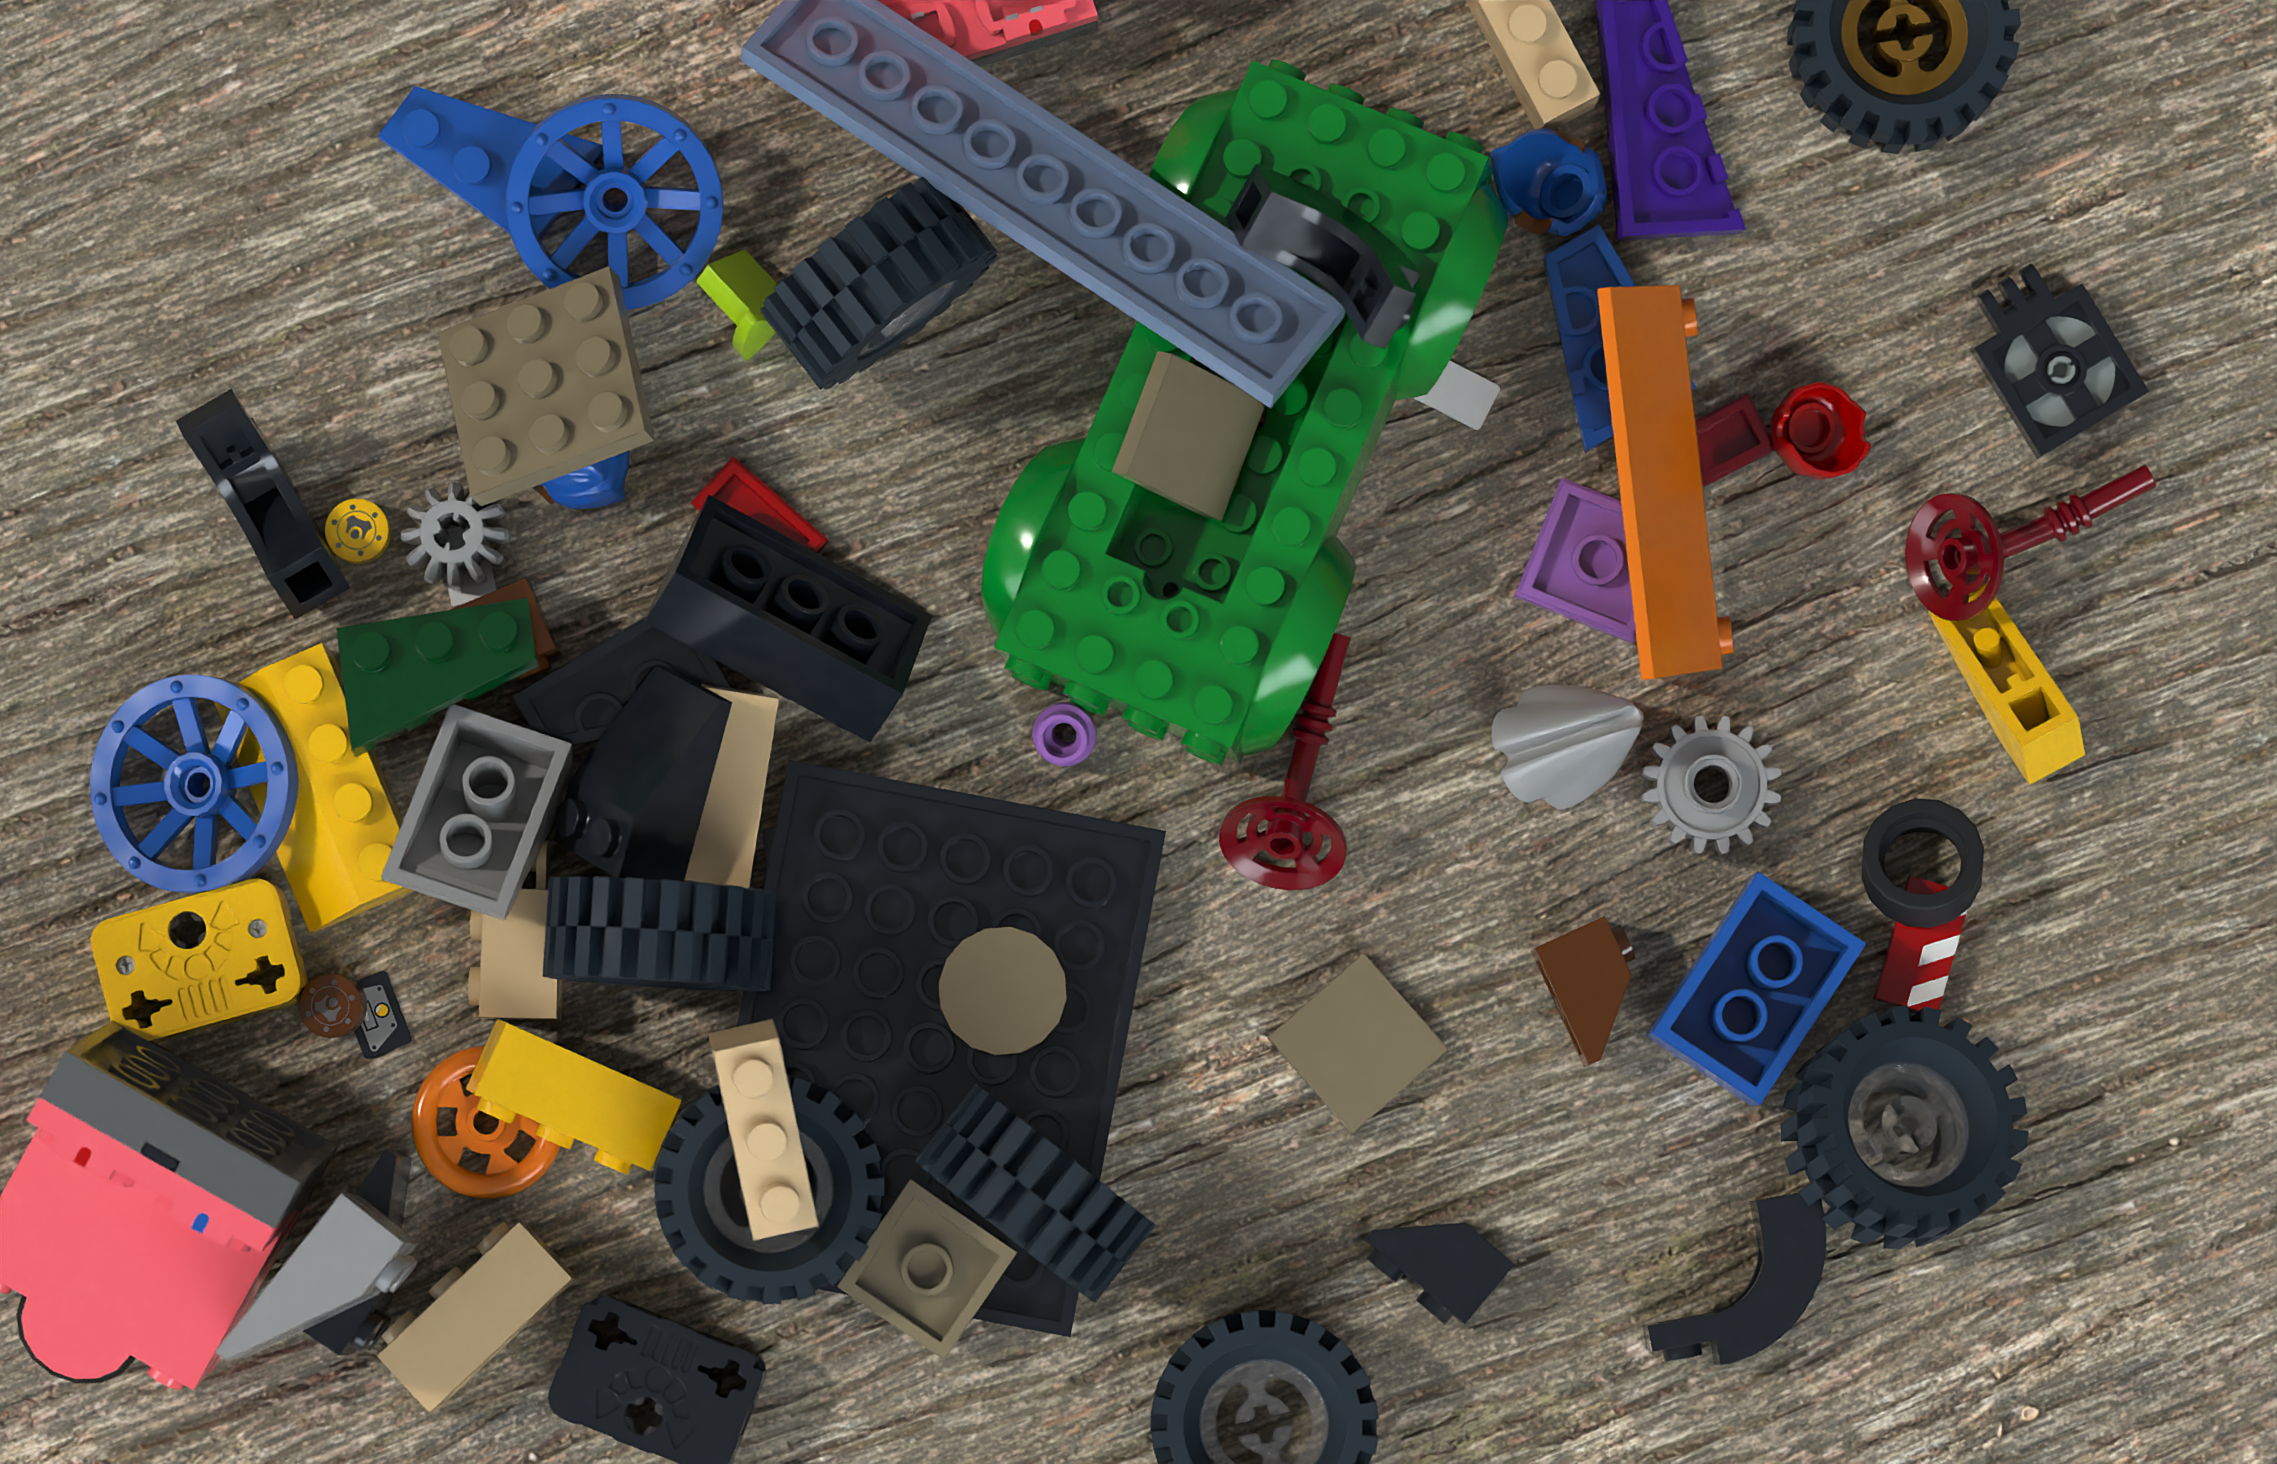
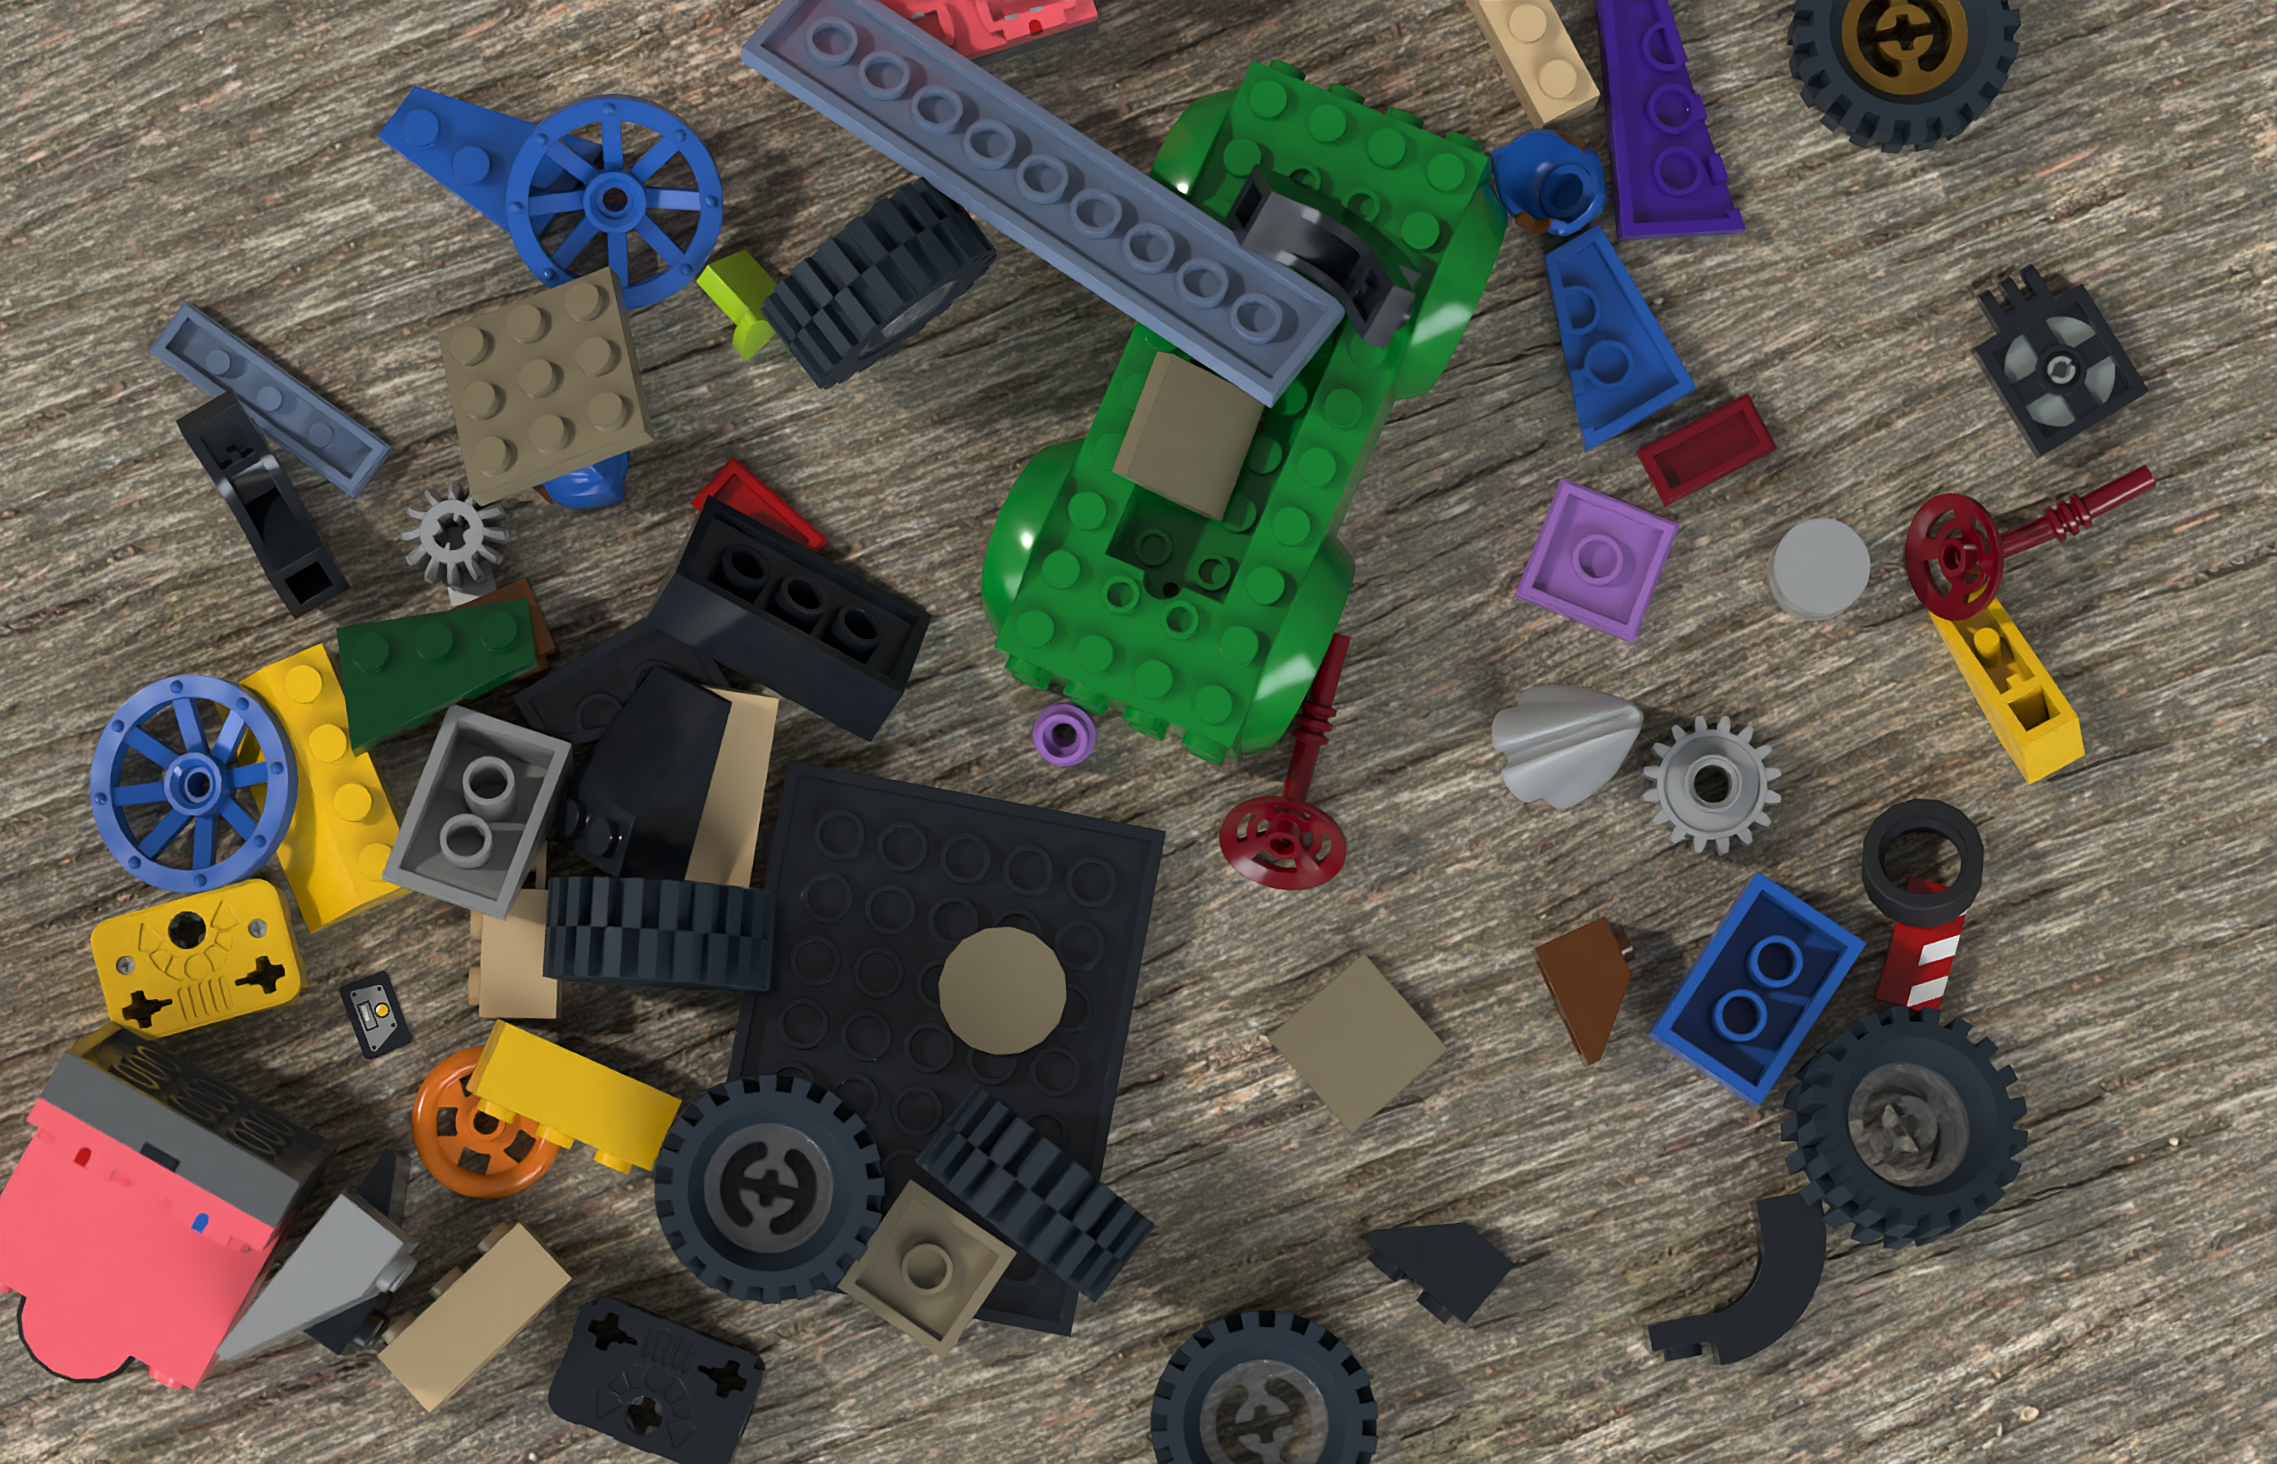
reddish brown tile [299,973,367,1038] -> none
yellow tile [325,499,391,564] -> none
tan brick [708,1019,818,1240] -> none
white sticker [1414,360,1500,430] -> none
orange slope [1597,285,1734,680] -> none
red hair [1771,381,1871,480] -> none
none -> sand blue tile [148,300,393,500]
none -> light grey piece [1766,518,1870,621]

